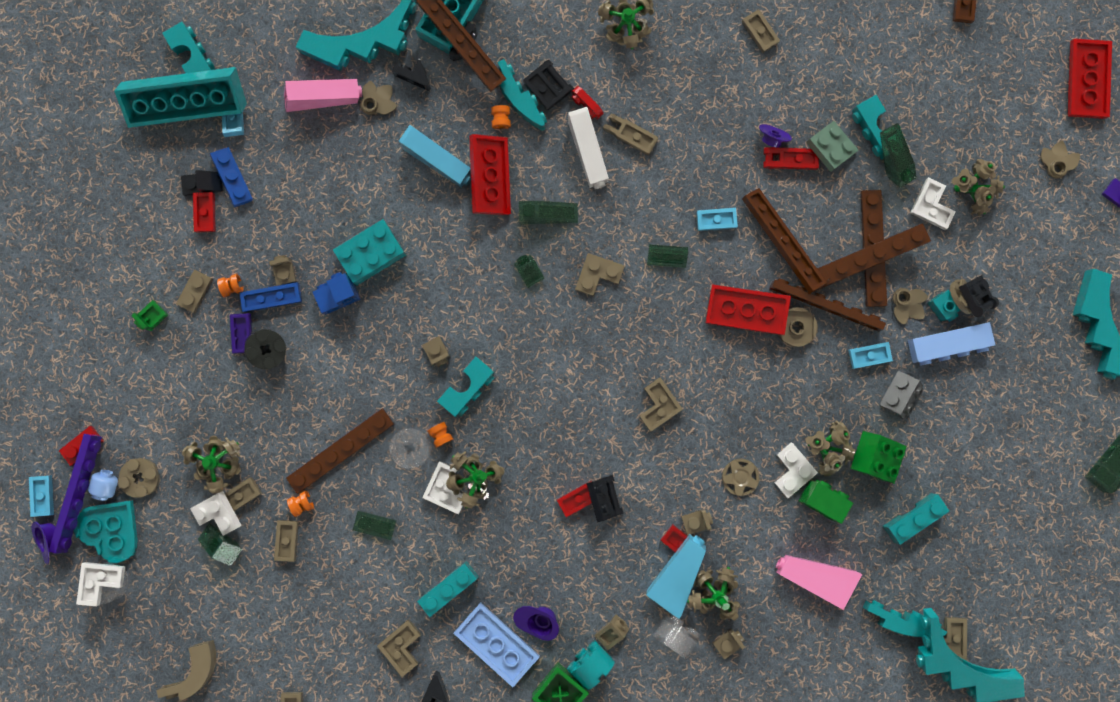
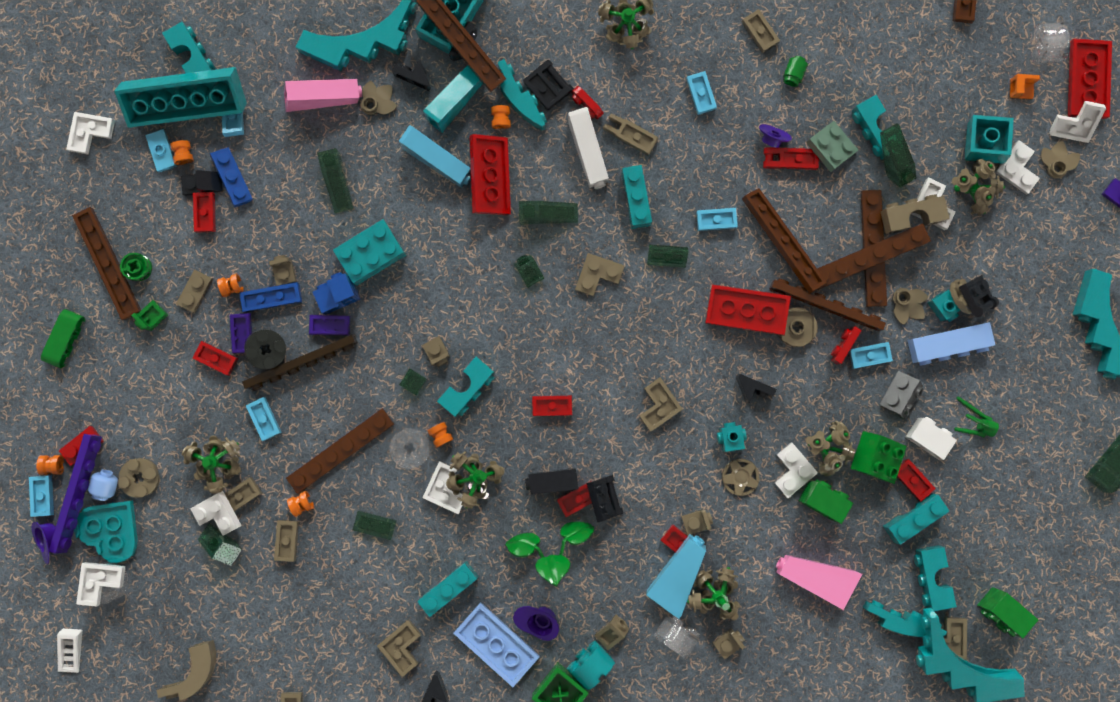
none -> orange wheel [36,455,64,475]
none -> green beam [41,309,86,369]
none -> white slope [57,628,83,673]
none -> white plate [66,112,115,155]
none -> reddish brown plate [72,207,141,321]
none -> green wheel [120,252,152,281]
none -> medium azure plate [145,129,177,172]
none -> orange wheel [170,140,194,165]
none -> red plate [193,341,238,376]
none -> dark brown plate [242,335,358,391]
none -> medium azure plate [246,397,282,441]
none -> dark purple plate [309,315,350,336]
none -> clear green slope [317,148,354,213]
none -> clear green plate [399,368,427,395]
none -> teal slope [423,65,483,133]
none -> green plant [505,521,594,587]
none -> black slope [525,468,579,494]
none -> red plate [532,395,572,416]
none -> teal arch [621,165,652,229]
none -> medium azure plate [686,71,717,115]
none -> teal brick [717,422,747,452]
none -> black slope [736,374,777,404]
none -> green brick [783,56,808,87]
none -> red plate [831,326,862,365]
none -> dark tan arch [881,194,950,234]
none -> red plate [897,459,936,502]
none -> white brick [905,417,957,460]
none -> teal arch [914,545,957,611]
none -> green plant [954,397,999,438]
none -> teal brick [965,115,1014,164]
none -> green brick [977,587,1038,639]
none -> white plate [995,140,1040,195]
none -> orange panel [1010,74,1040,99]
none -> clear brick [1029,22,1069,64]
none -> white plate [1050,101,1106,143]

